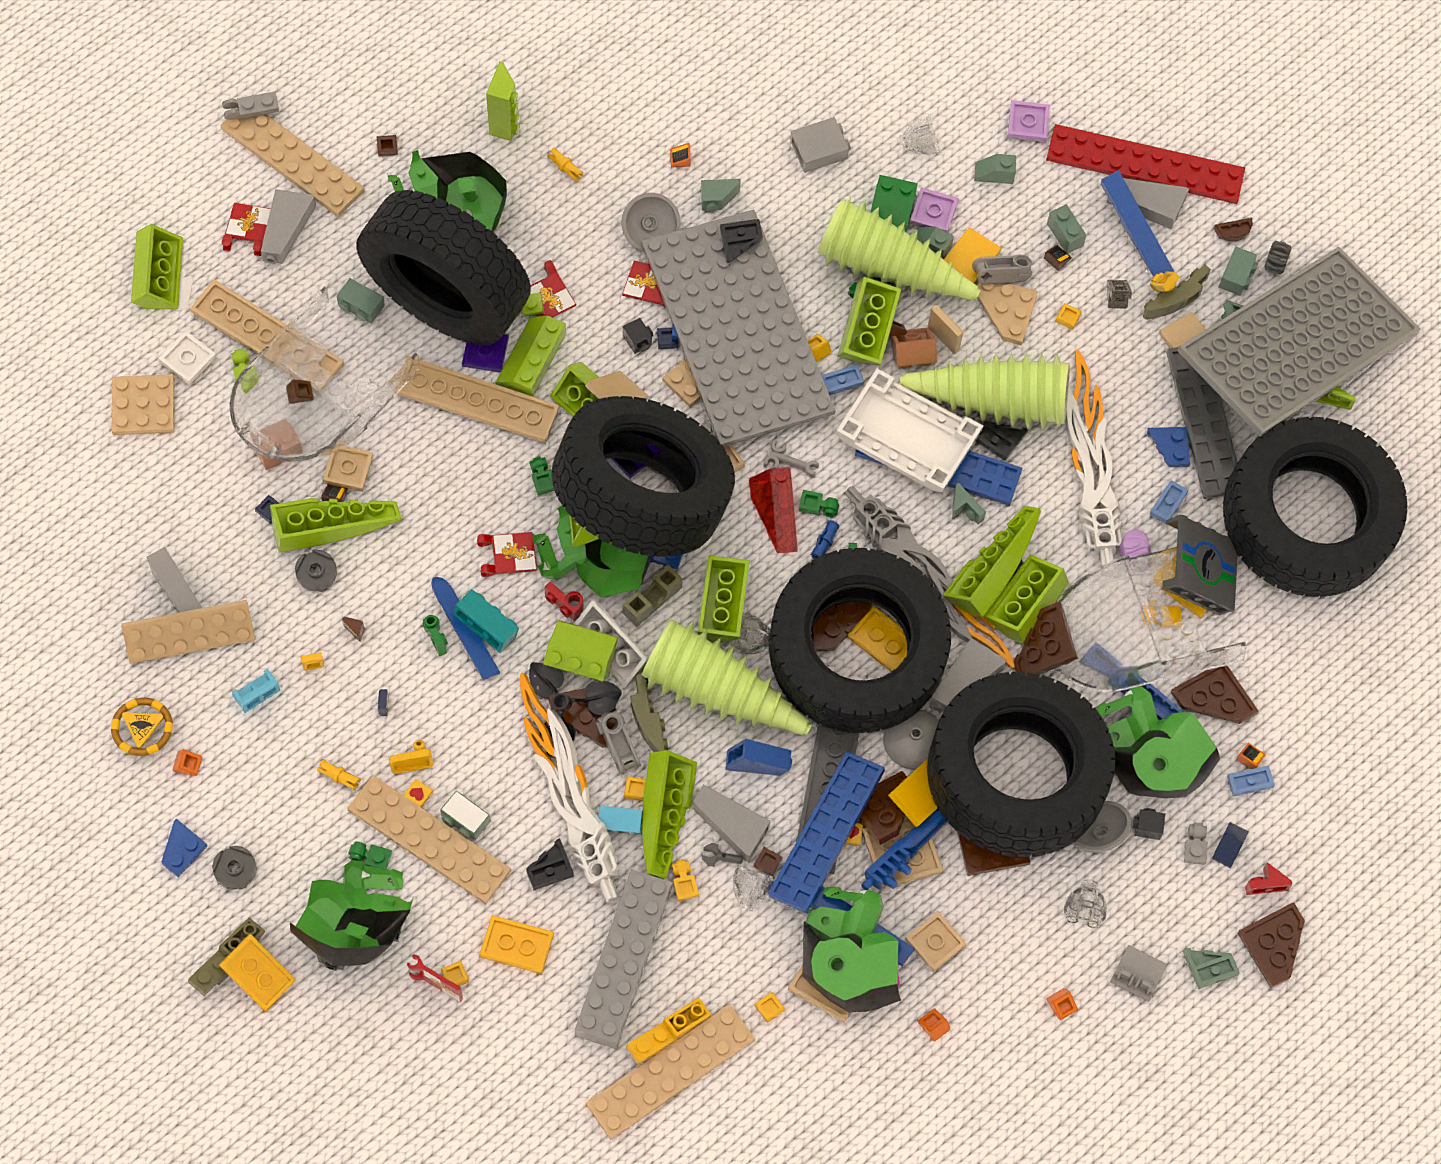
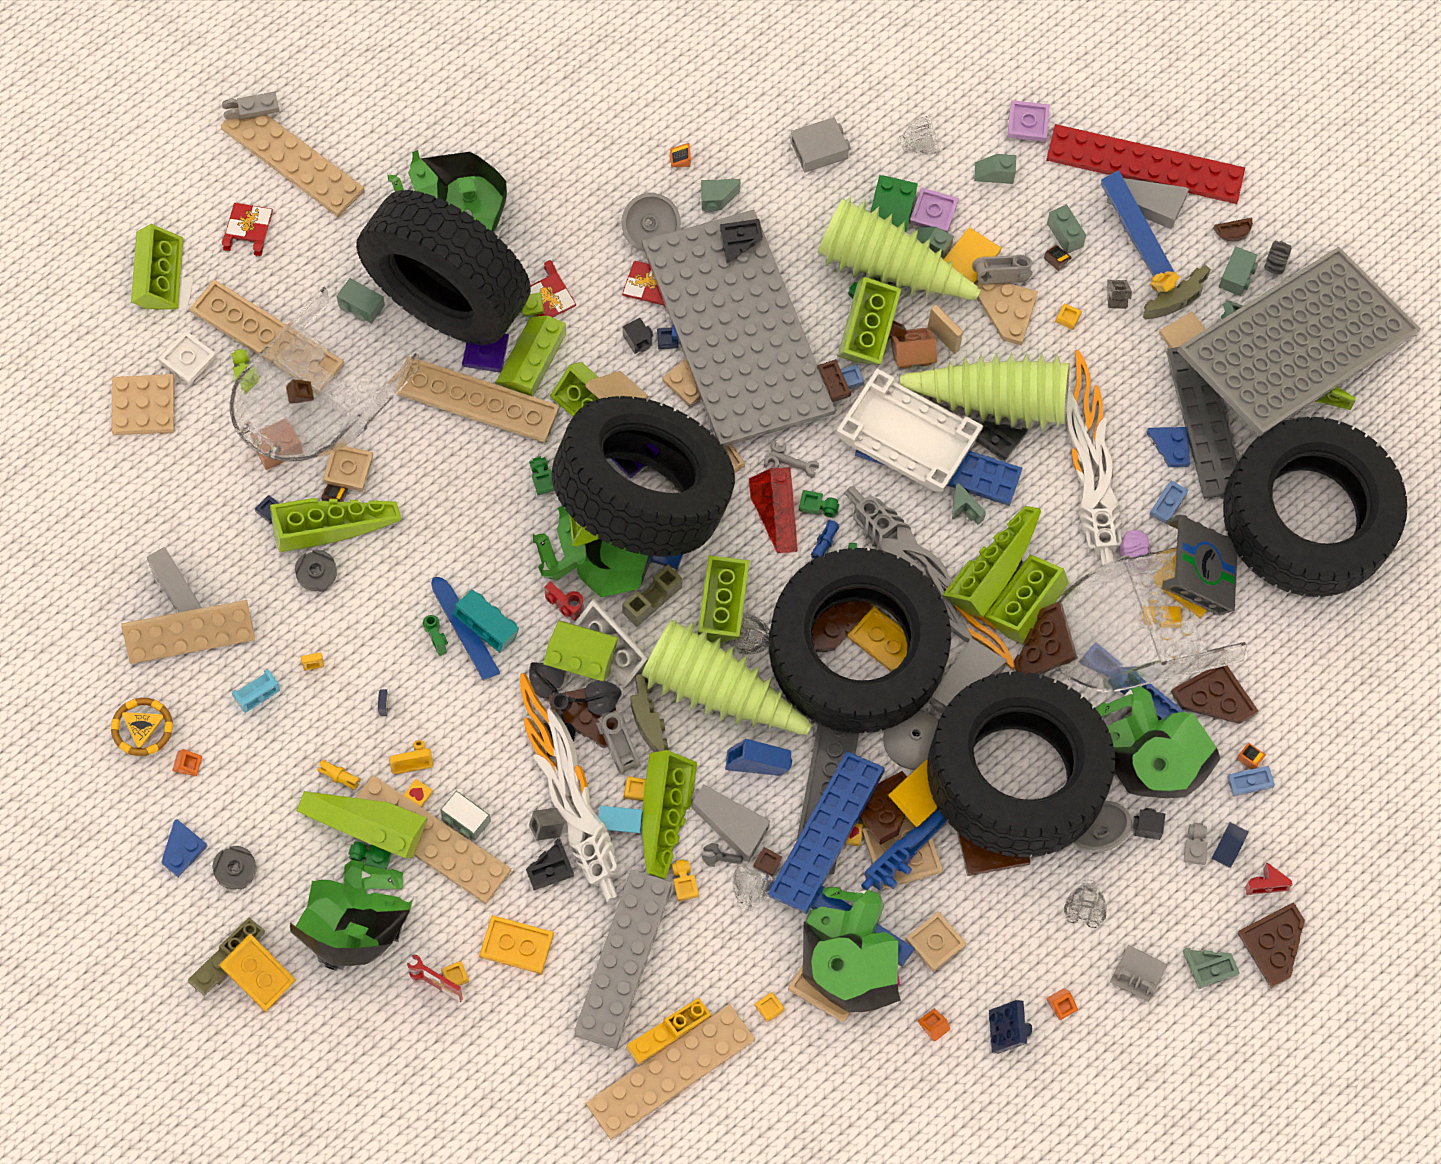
light grey slope [261,189,316,264] -> none
reddish brown slope [342,616,365,642] -> none
reddish brown slope [376,135,398,156] -> none
flag [477,532,537,577] -> none
lime slope [486,61,520,141] -> none
yellow pin [547,148,584,182] -> none
yellow slope [807,334,832,362] -> none
none -> lime wedge [296,791,428,858]
none -> flat silver panel [529,808,564,841]
none -> reddish brown plate [817,359,851,402]
none -> dark blue plate [989,1000,1032,1054]

